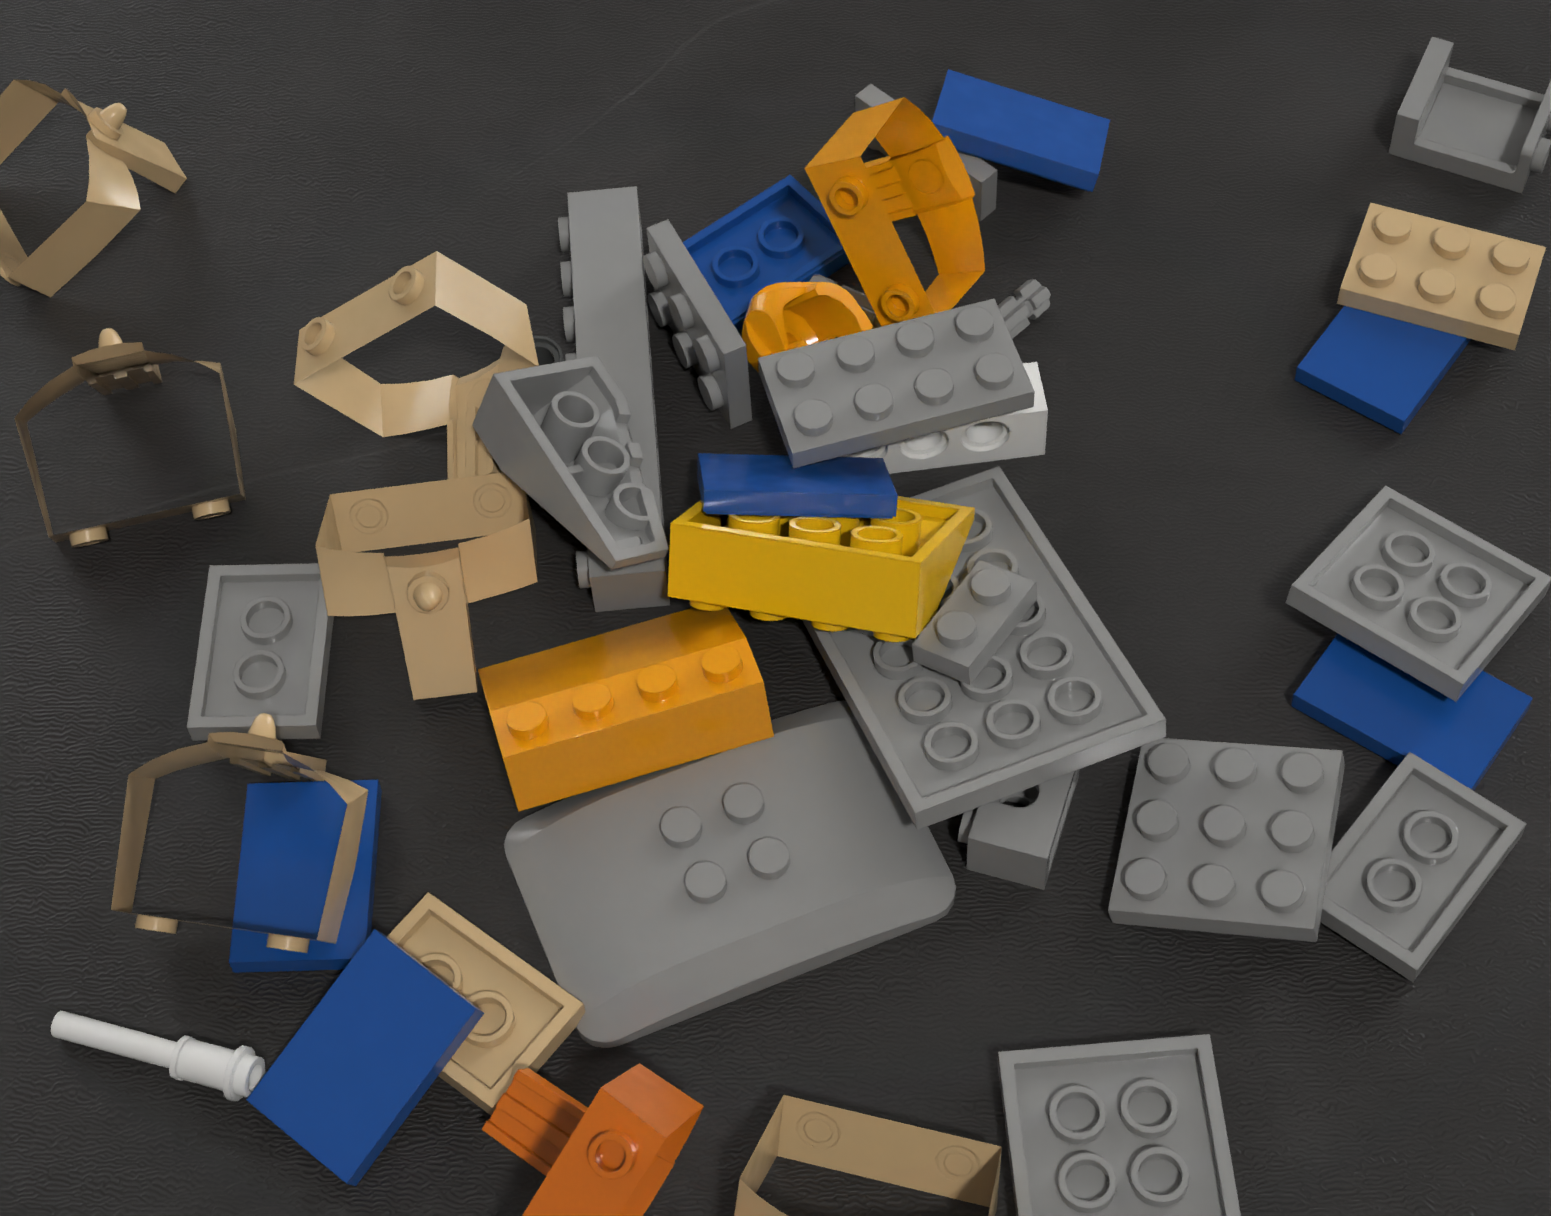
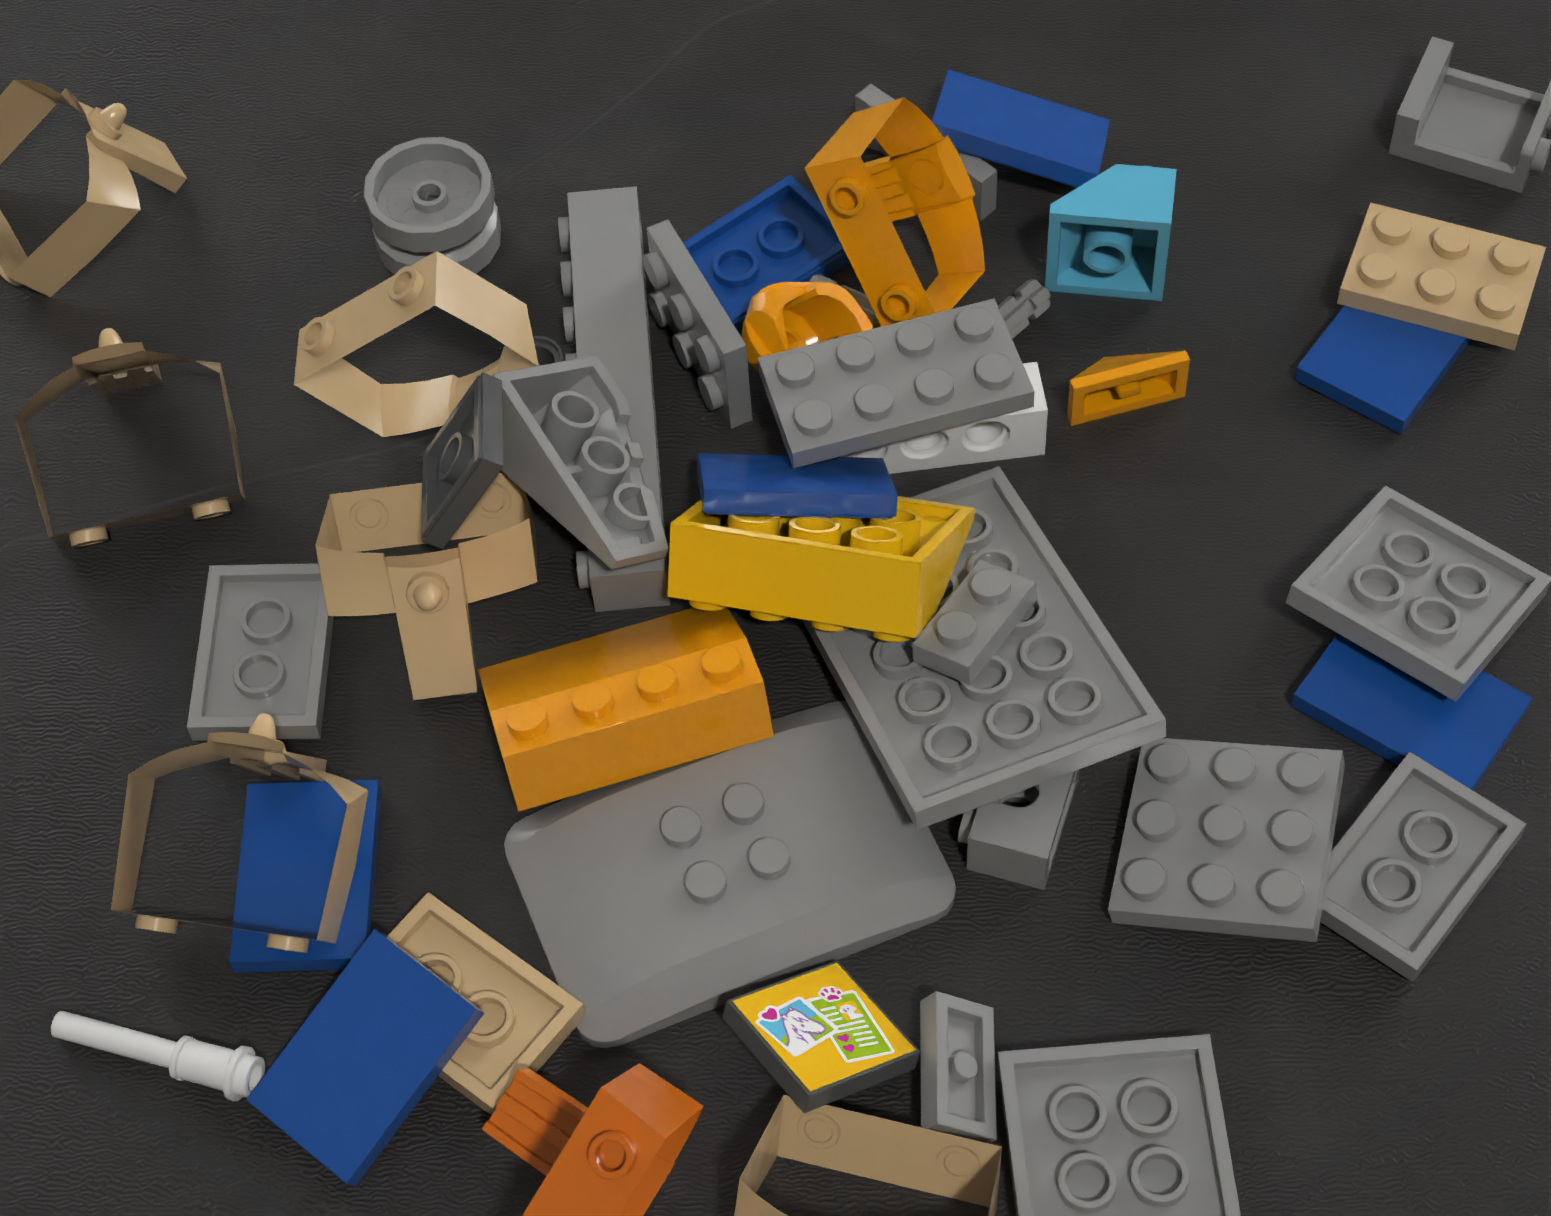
none -> light grey wheel [364,137,501,275]
none -> dark grey tile [421,372,504,549]
none -> tile [722,960,921,1113]
none -> light grey plate [920,991,997,1143]
none -> medium azure slope [1045,164,1177,301]
none -> light orange slope [1067,350,1190,426]

